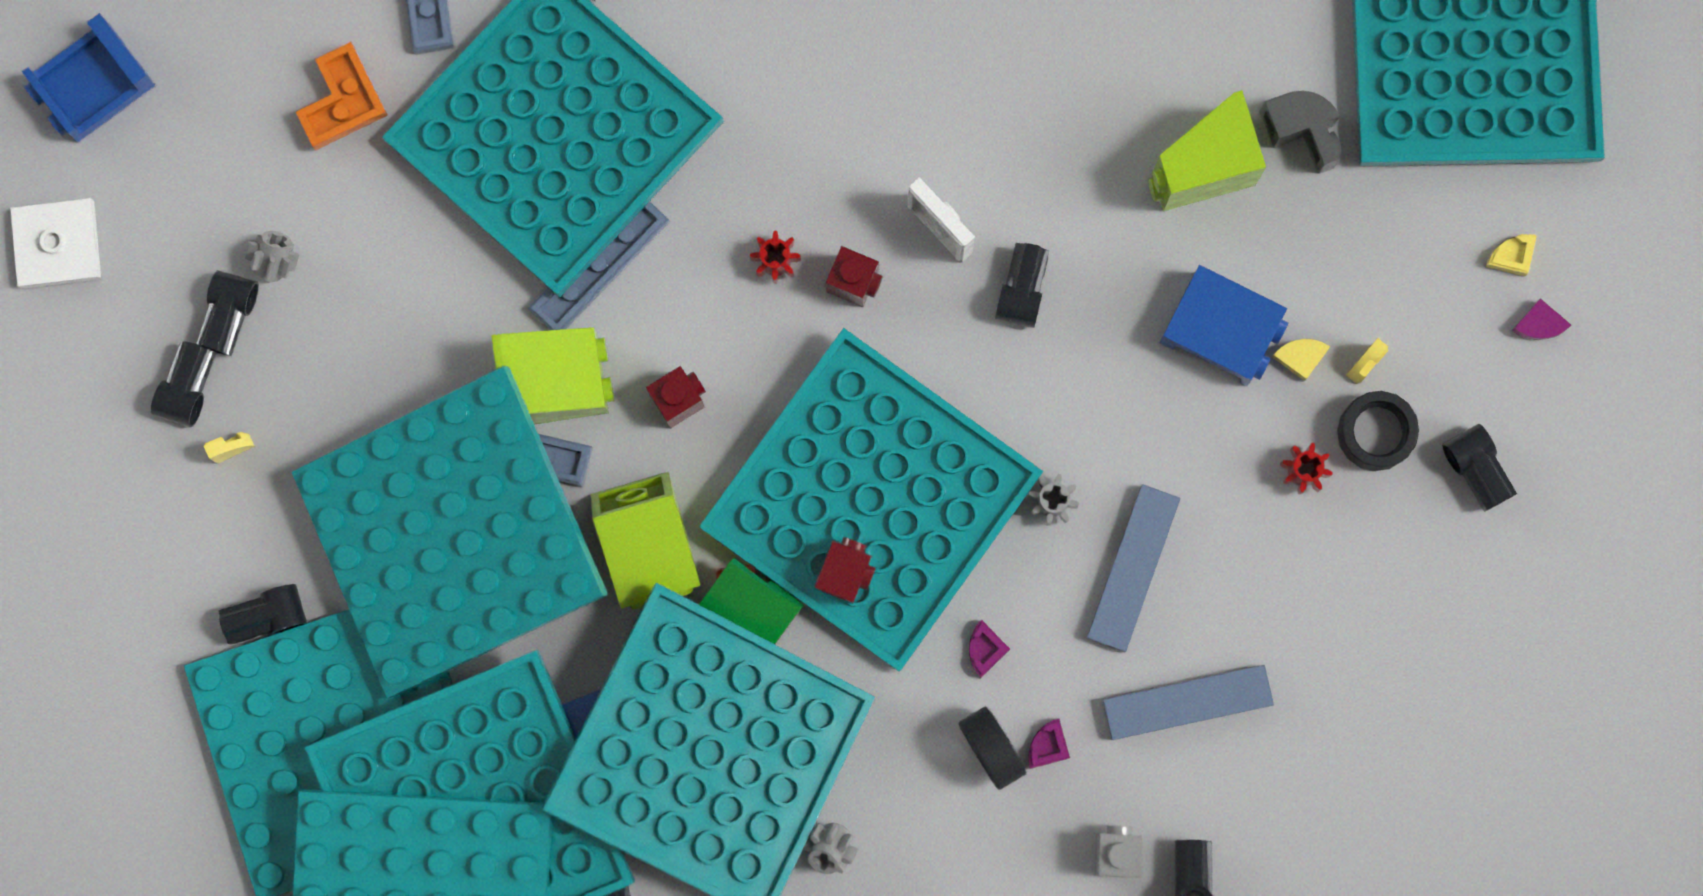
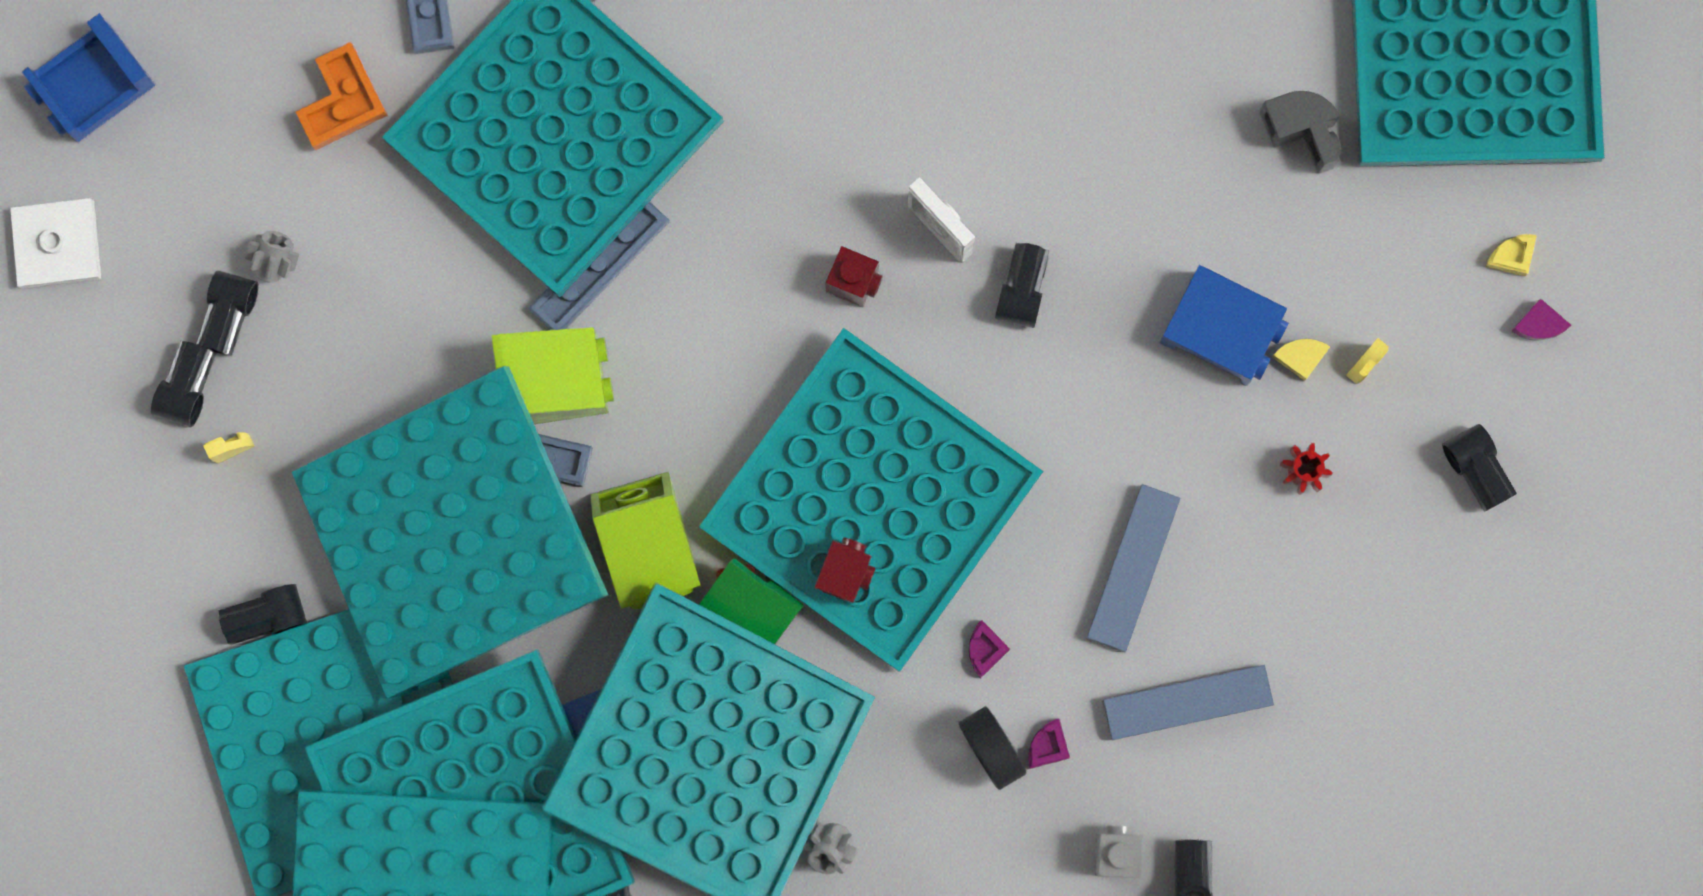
dark red brick [646,366,706,429] -> none
red gear [750,231,801,284] -> none
light grey gear [1028,474,1079,526] -> none
lime slope [1148,90,1266,212] -> none
black tyre [1337,391,1419,471] -> none

